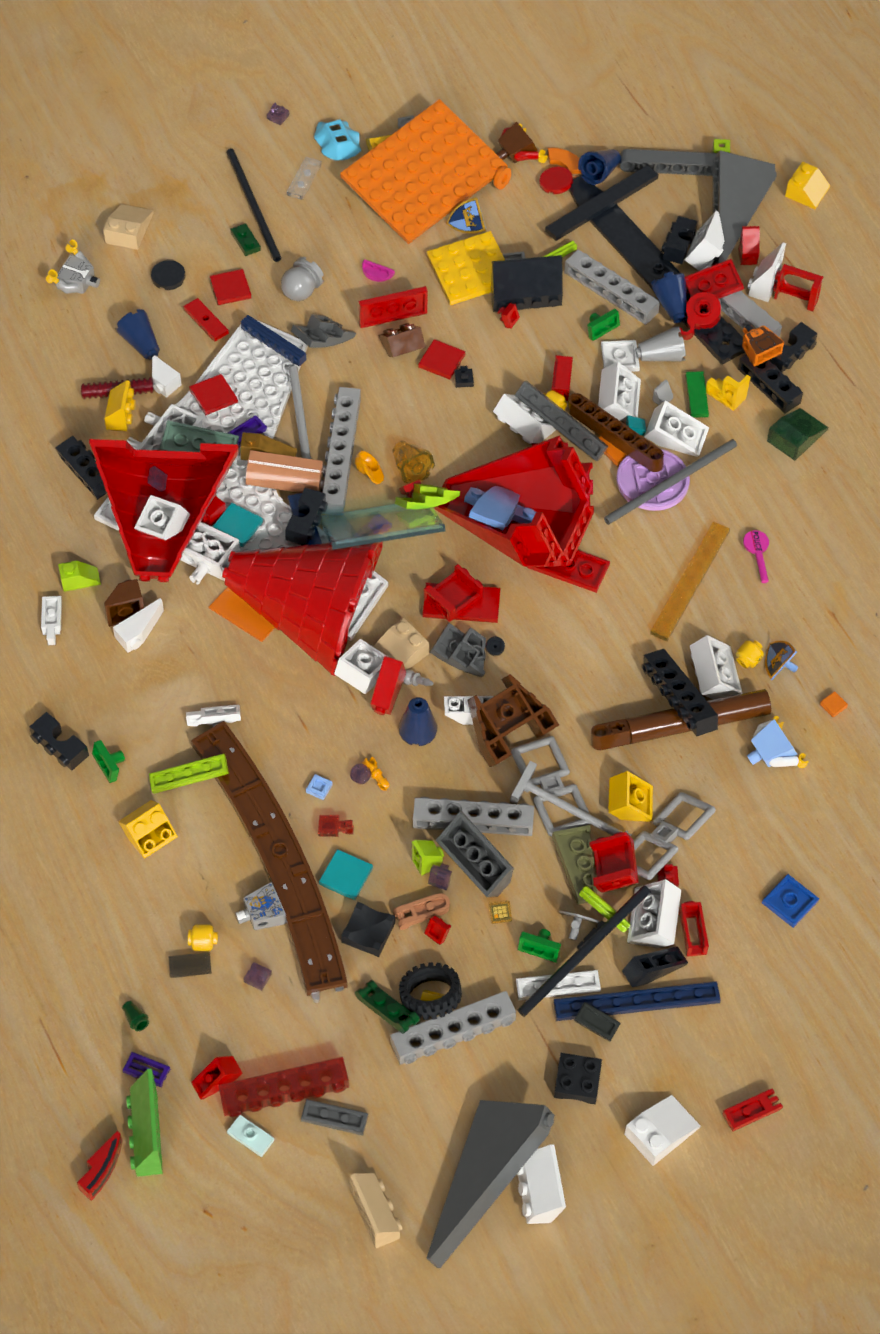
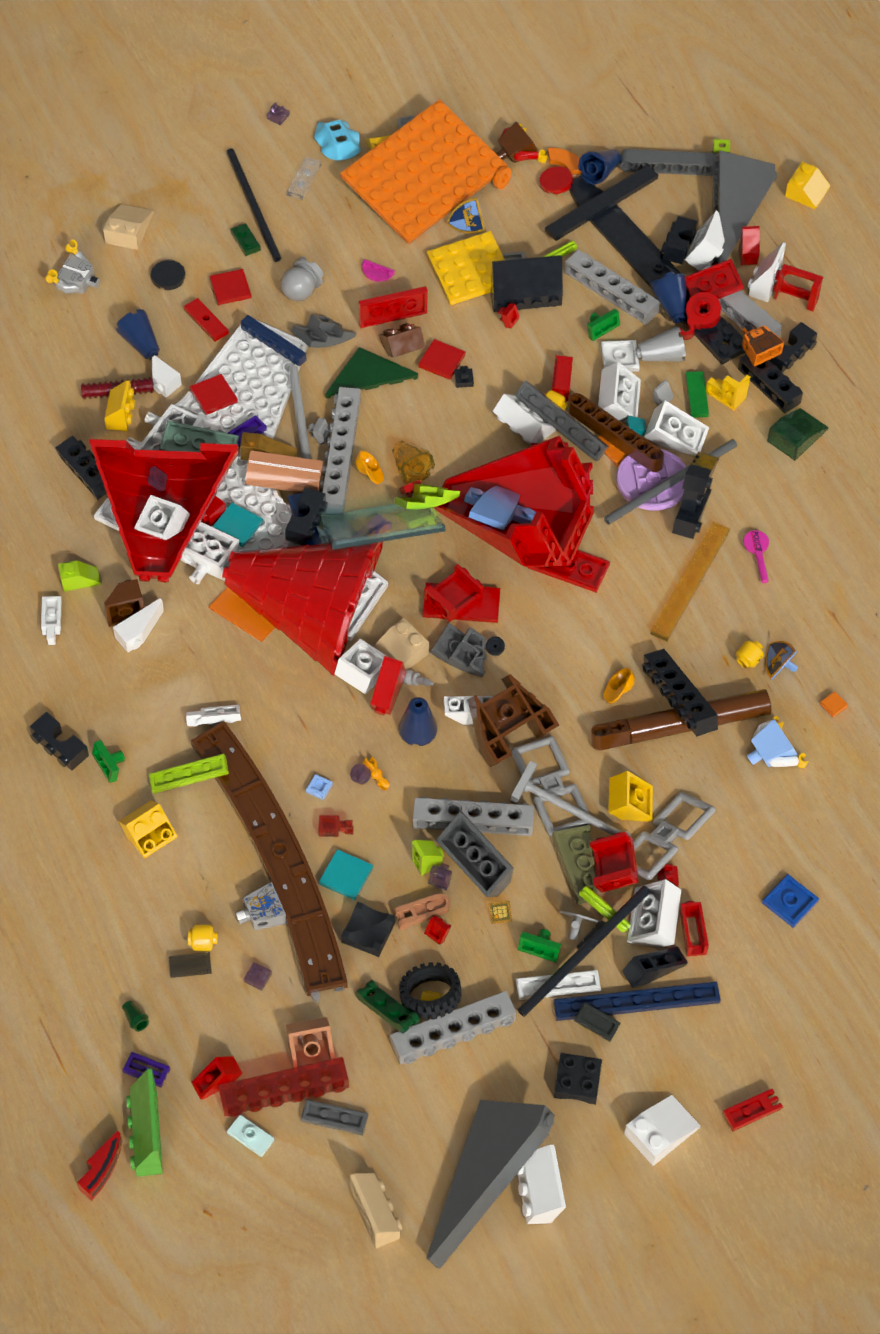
white slope [690,635,743,700] -> none
none -> nougat slope [286,1017,336,1073]
none -> light grey tile [307,418,330,444]
none -> dark green tile [325,347,418,399]
none -> light orange cap [603,668,635,704]
none -> black wedge [672,452,719,539]

